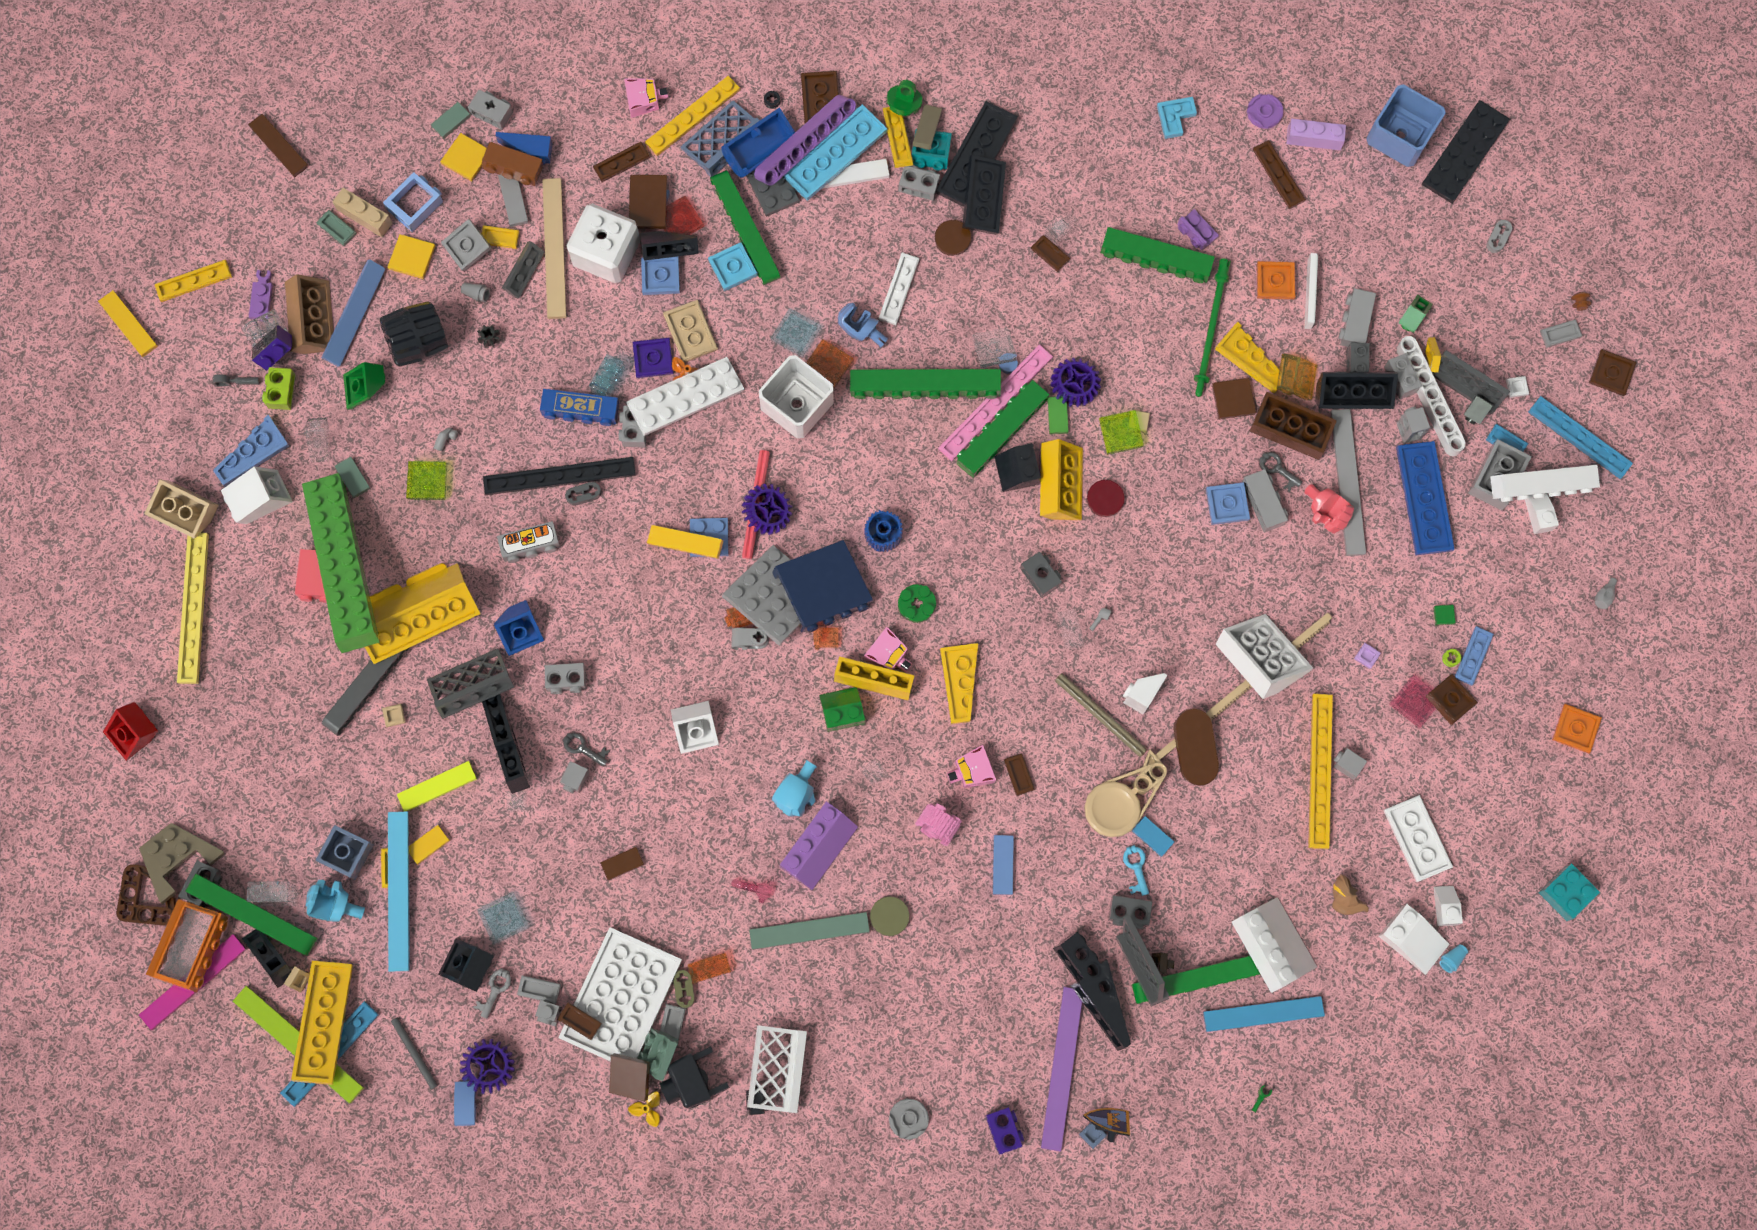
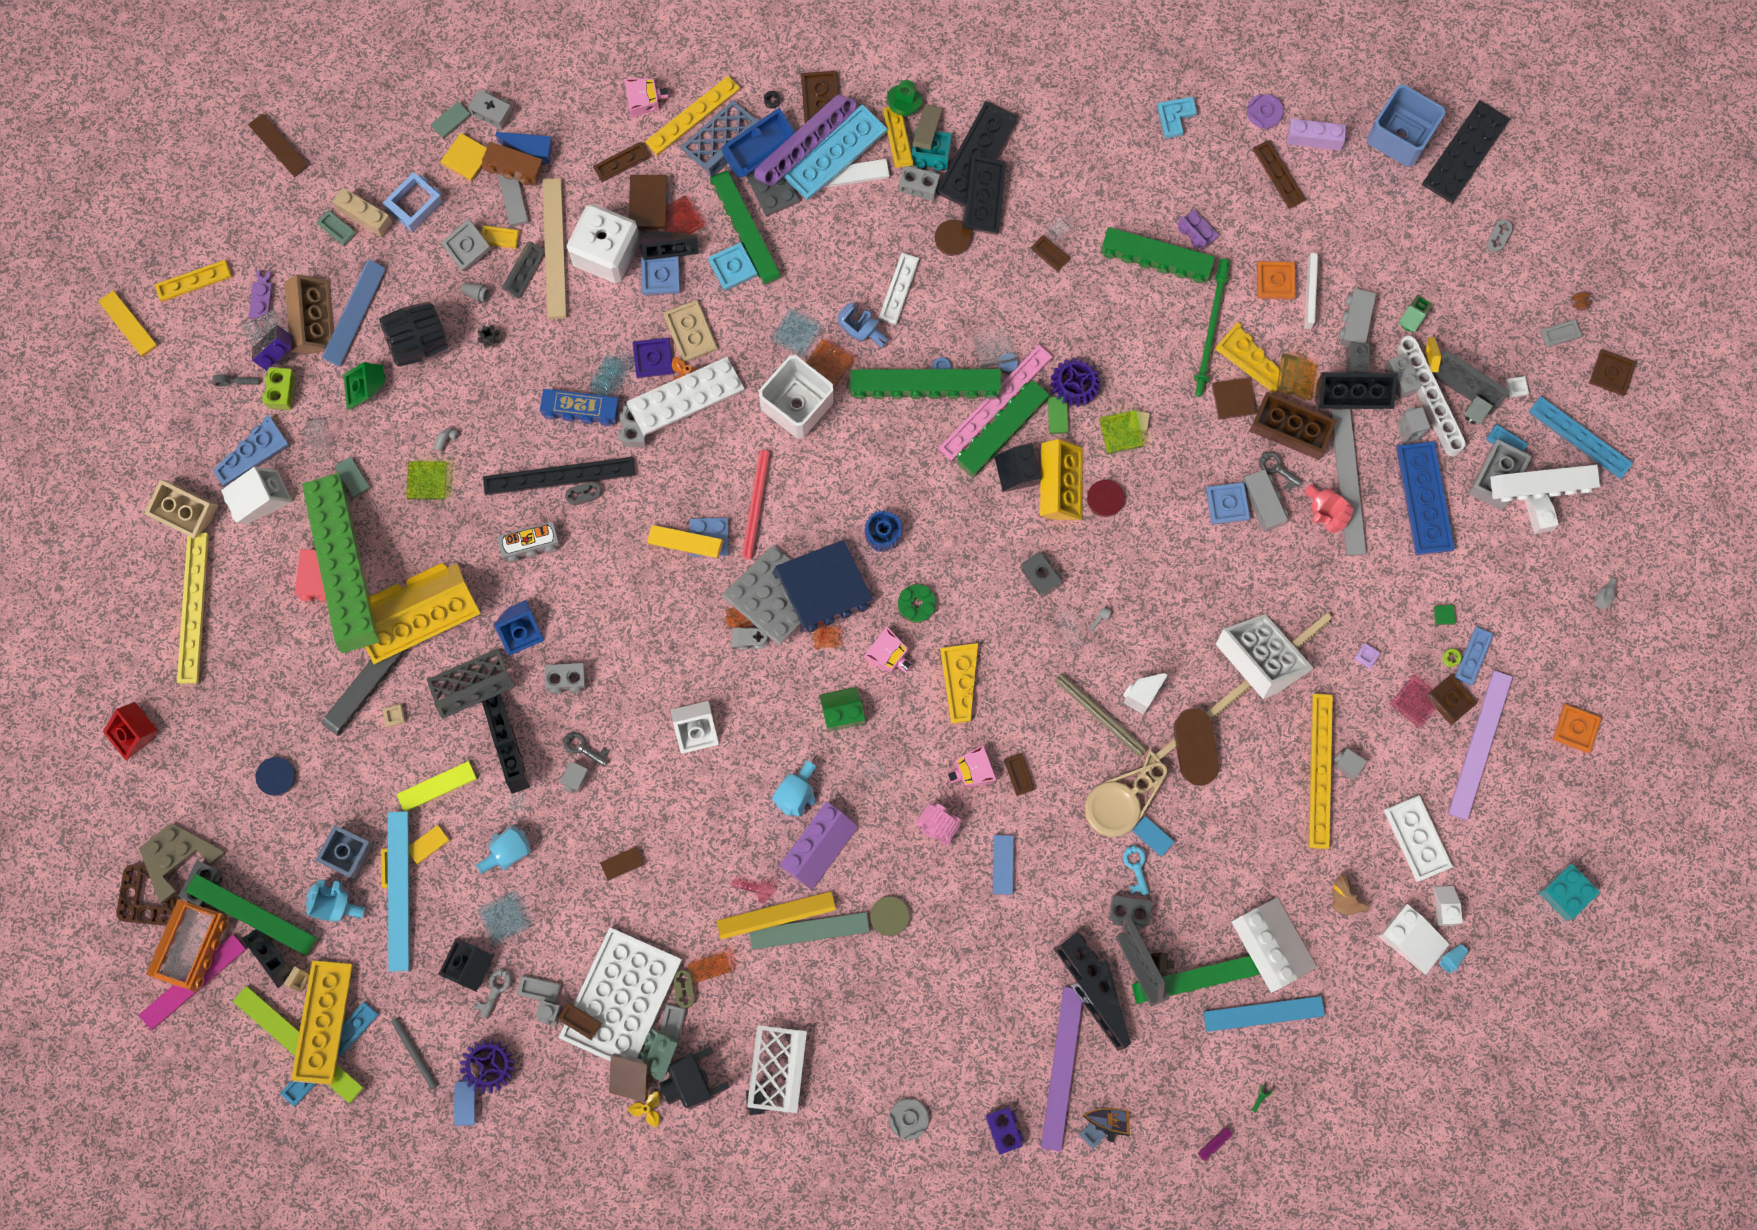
clear panel [247,881,299,907] -> none
yellow tile [387,234,436,279] -> none
dark purple gear [741,484,792,535] -> none
yellow brick [834,656,914,700] -> none
none -> dark blue tile [256,757,296,796]
none -> medium azure piece [475,825,531,874]
none -> yellow tile [716,891,836,940]
none -> medium blue tile [932,357,951,369]
none -> magenta axle [1198,1128,1232,1161]
none -> lavender tile [1448,670,1512,821]

